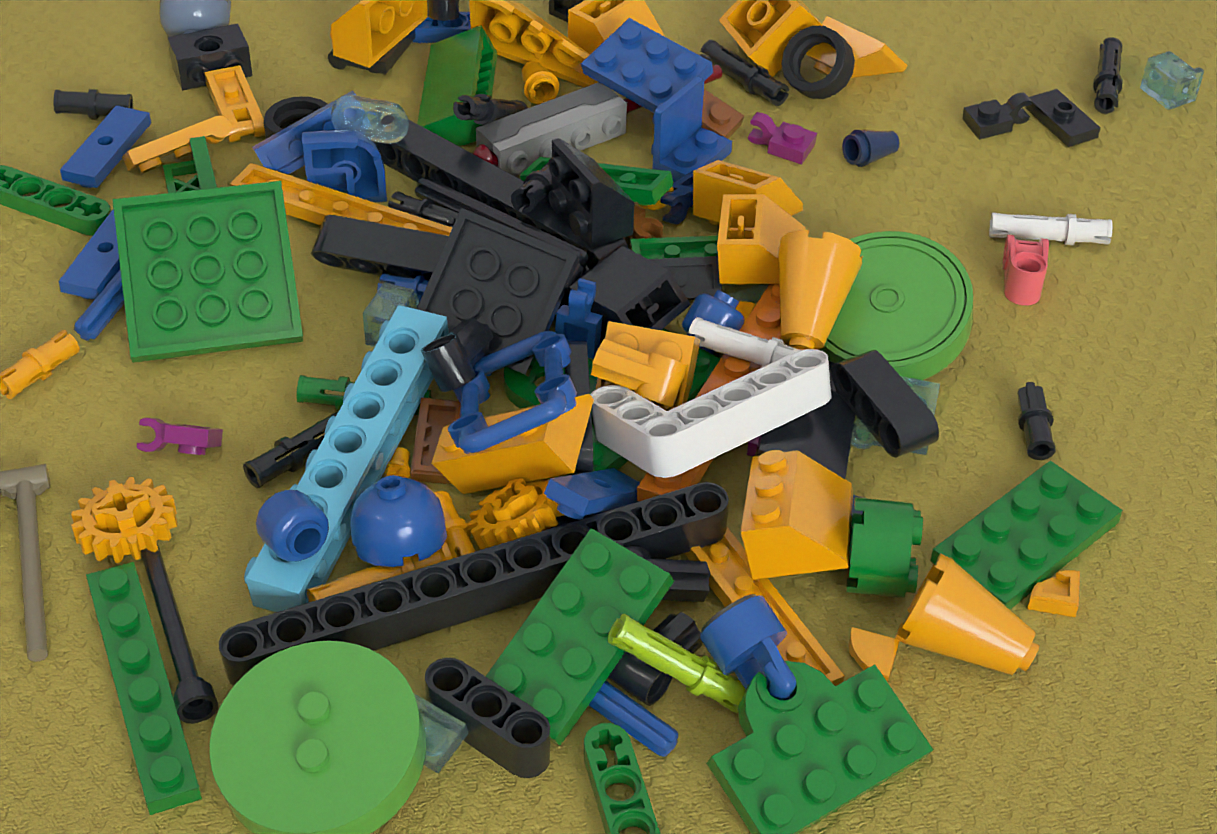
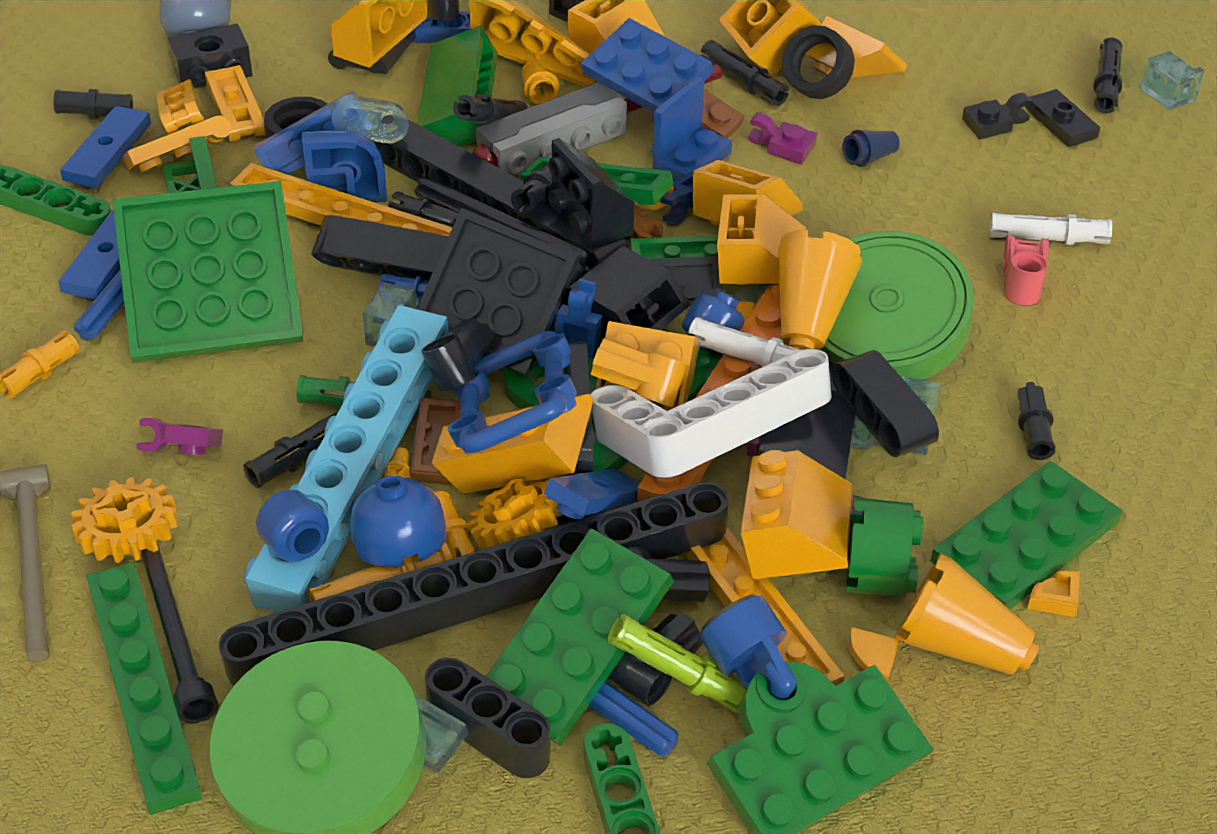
none -> light orange plate [156,79,204,135]

